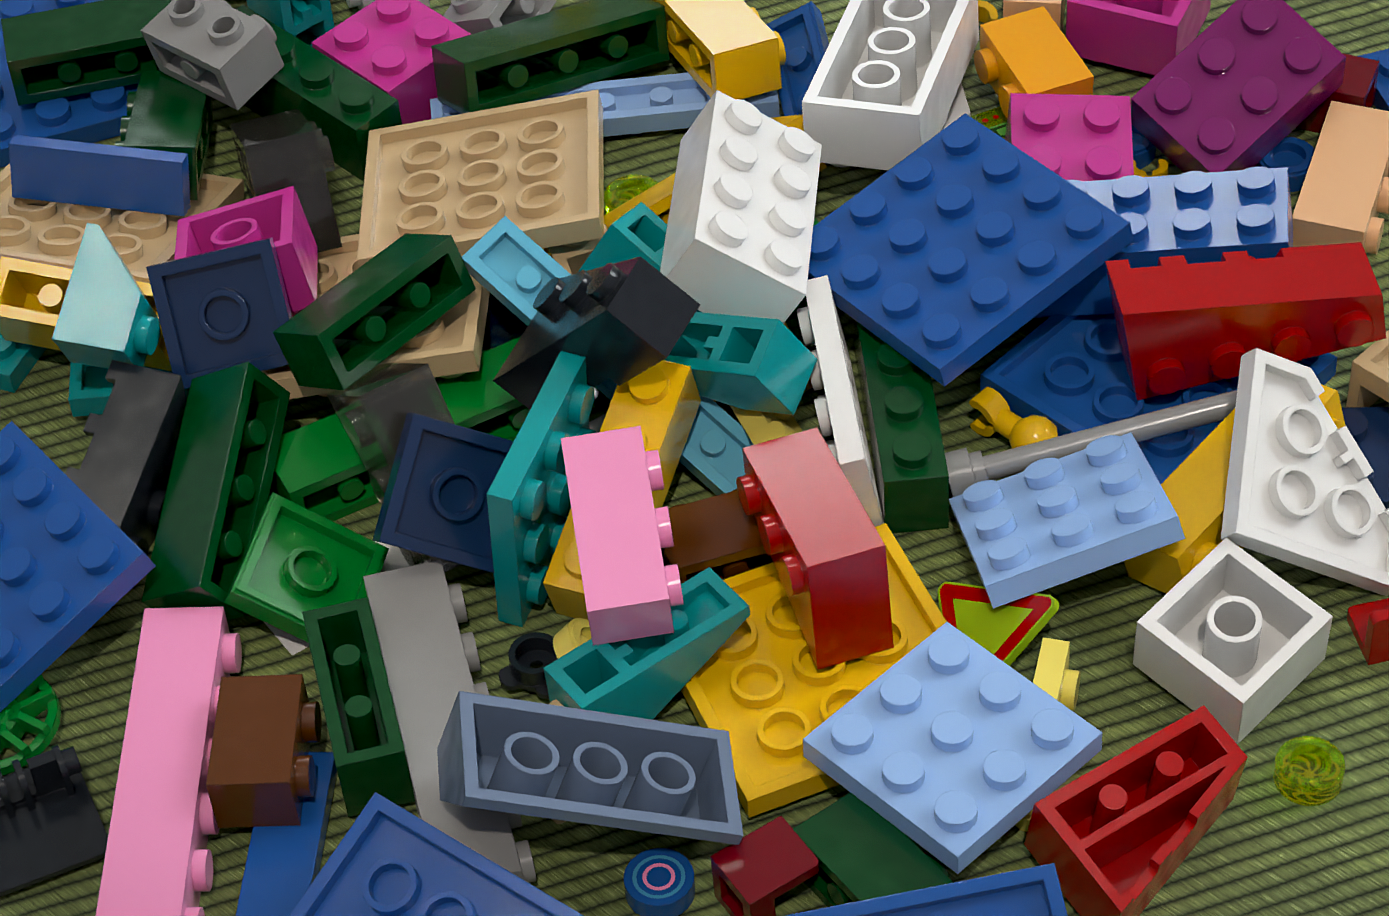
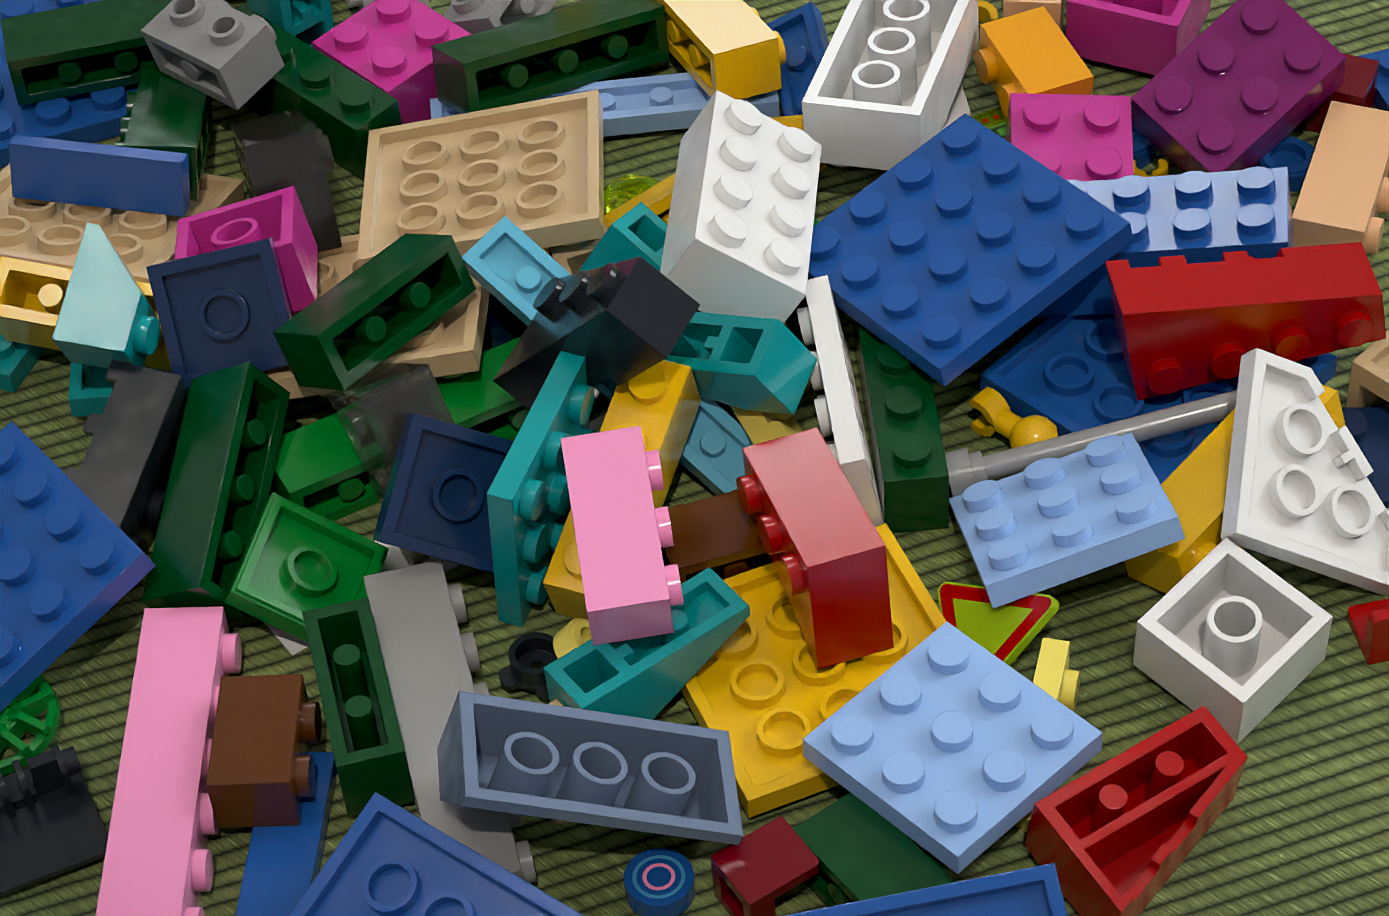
clear neon green tile [1273,736,1345,806] -> none

